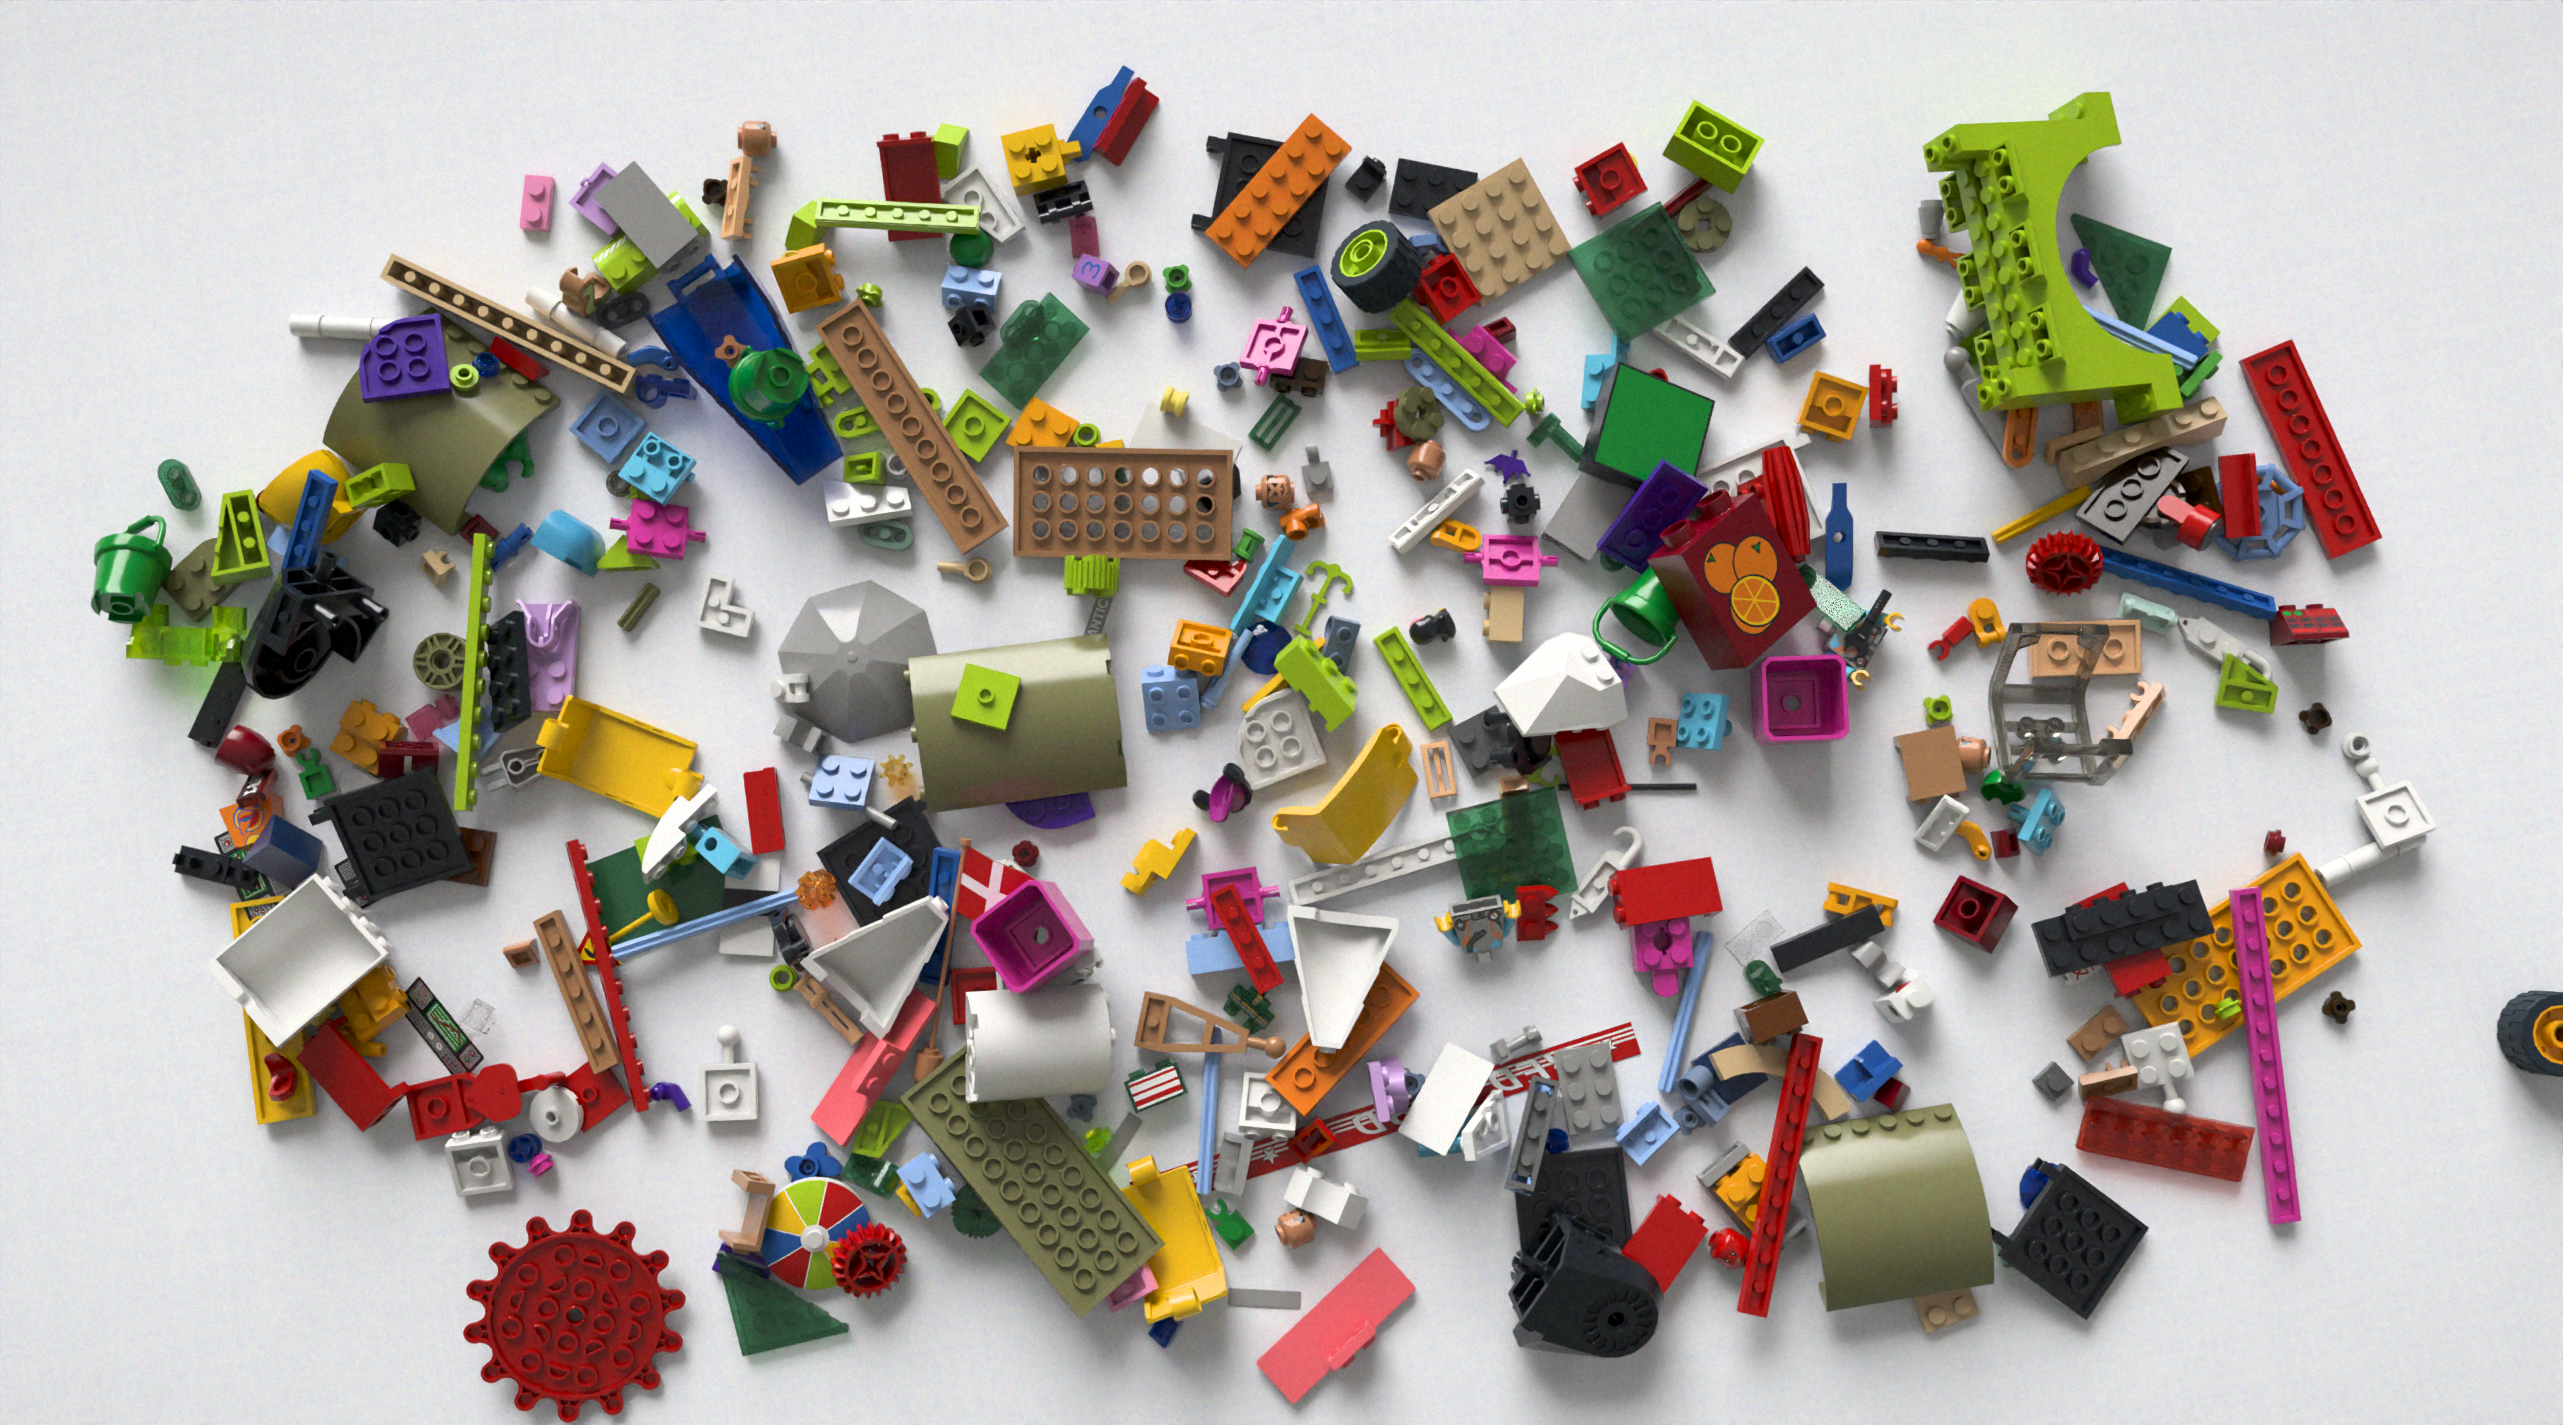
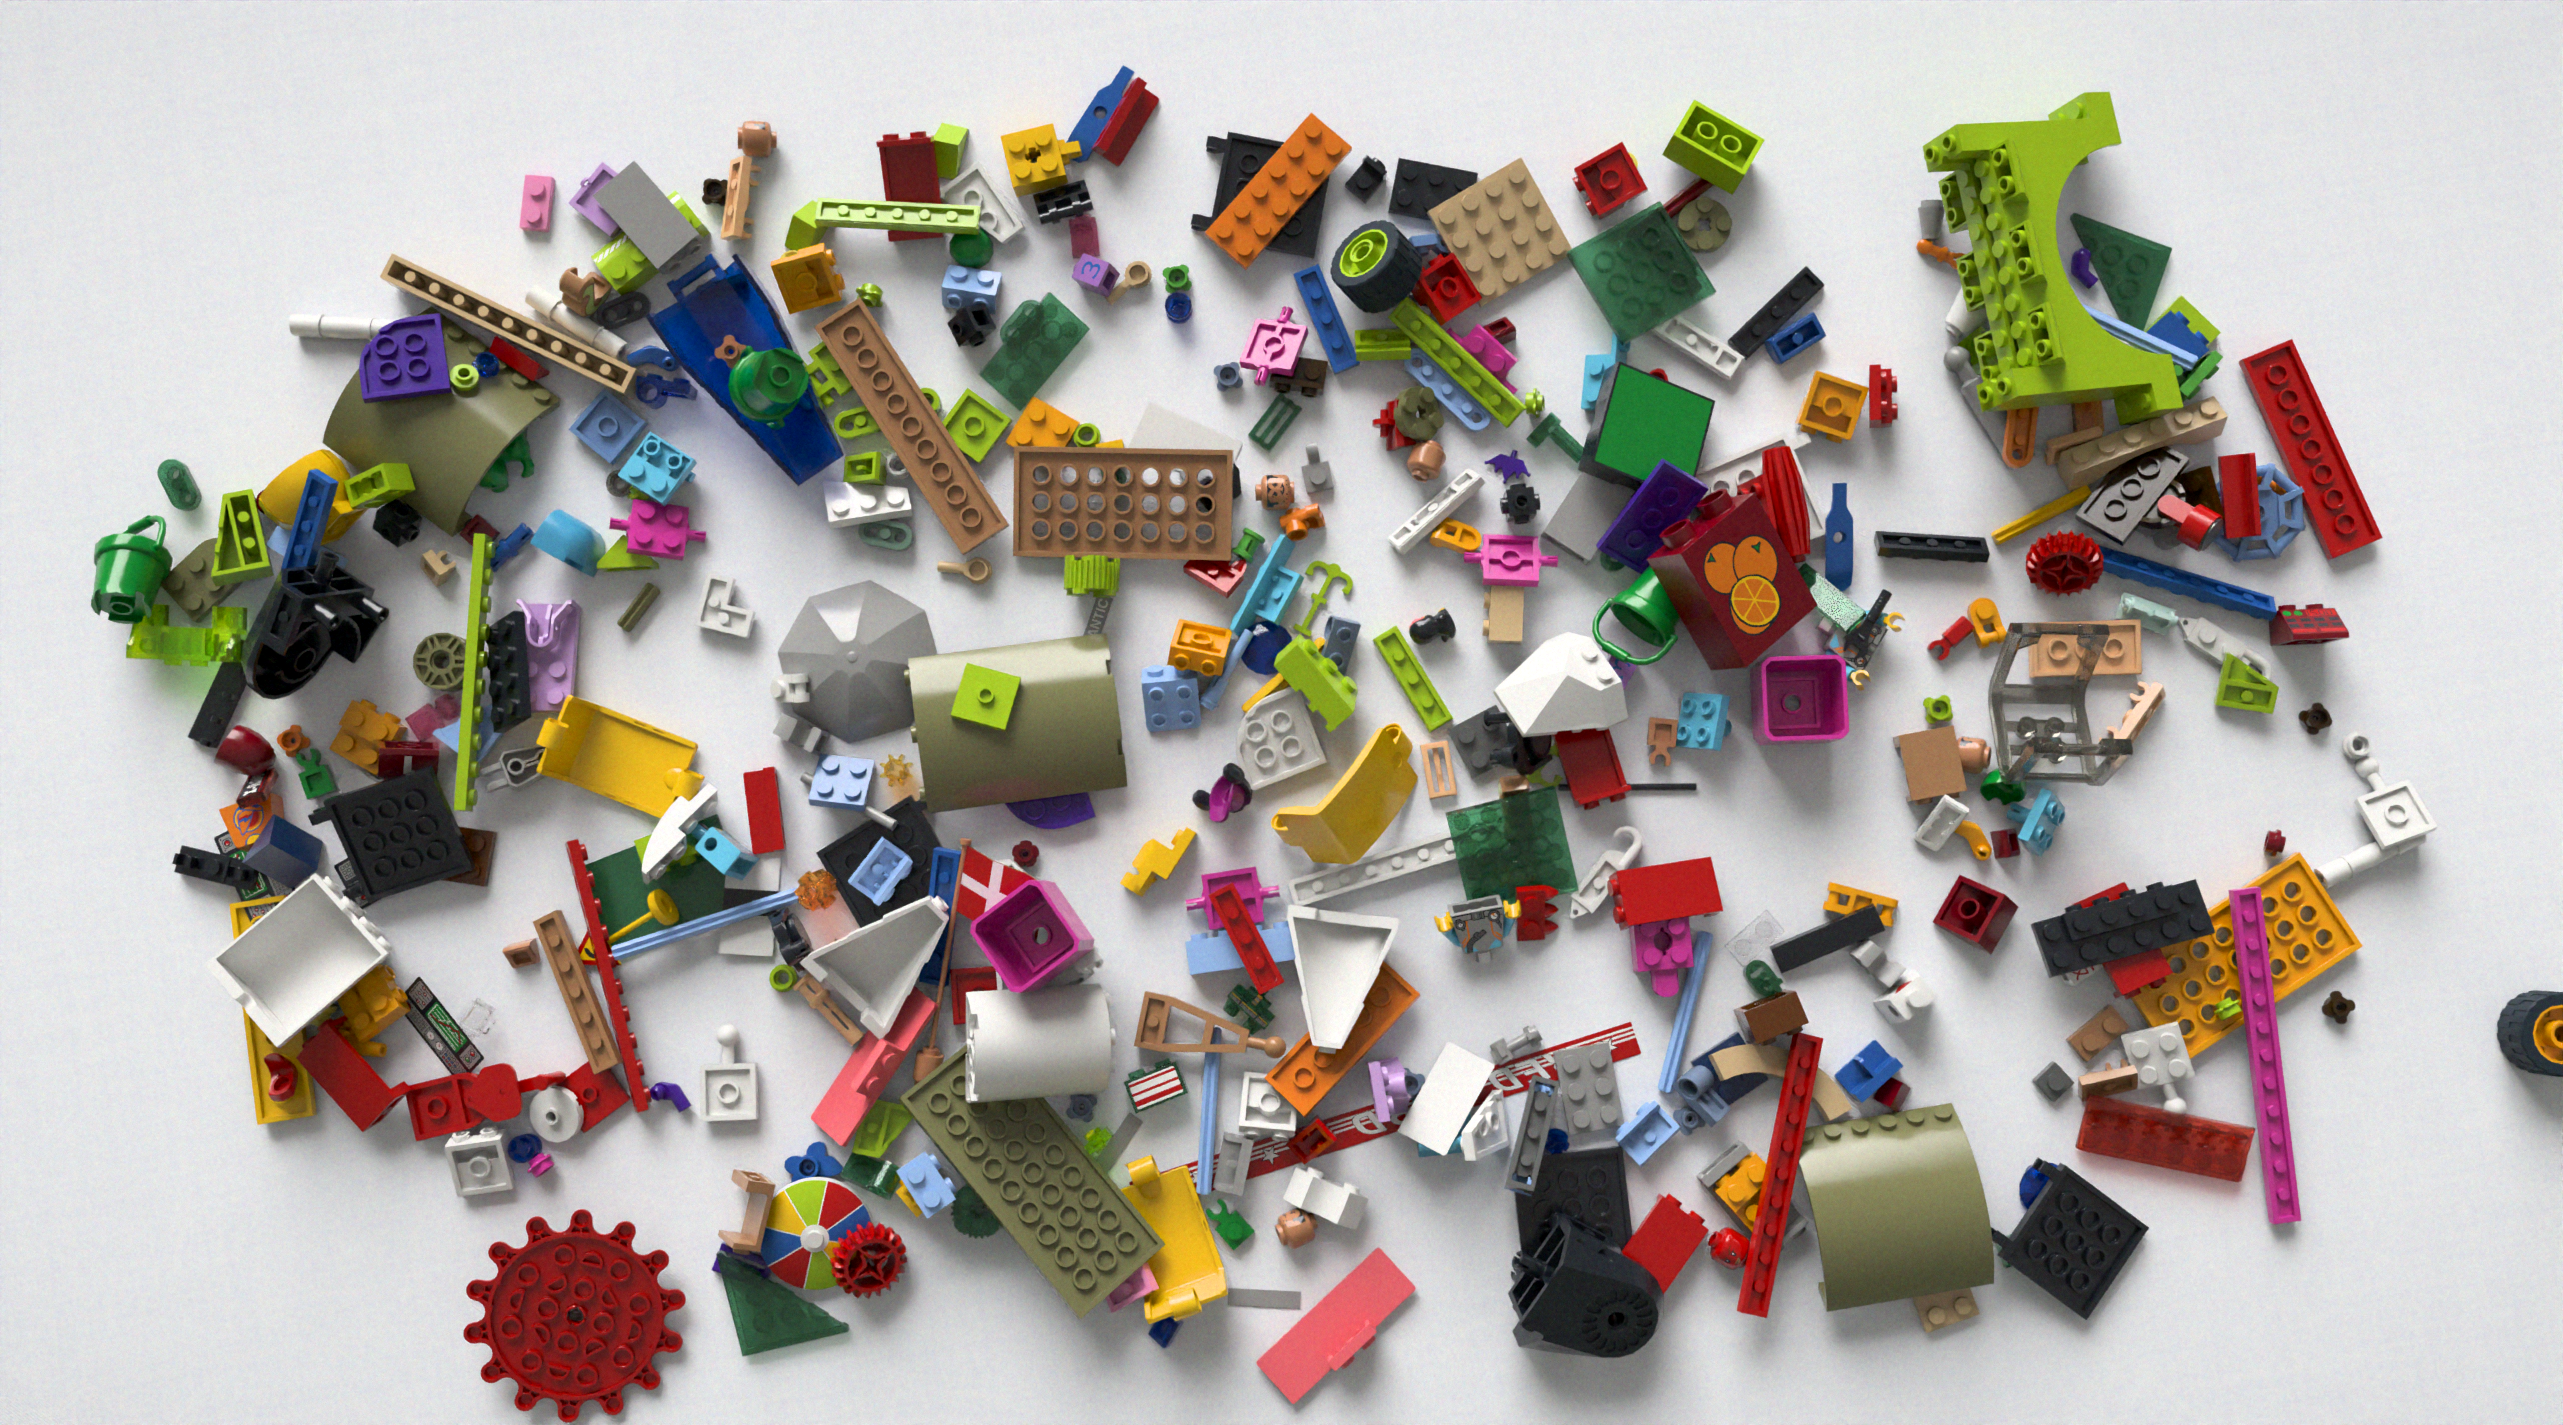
light yellow wheel [1160,386,1189,418] -> none

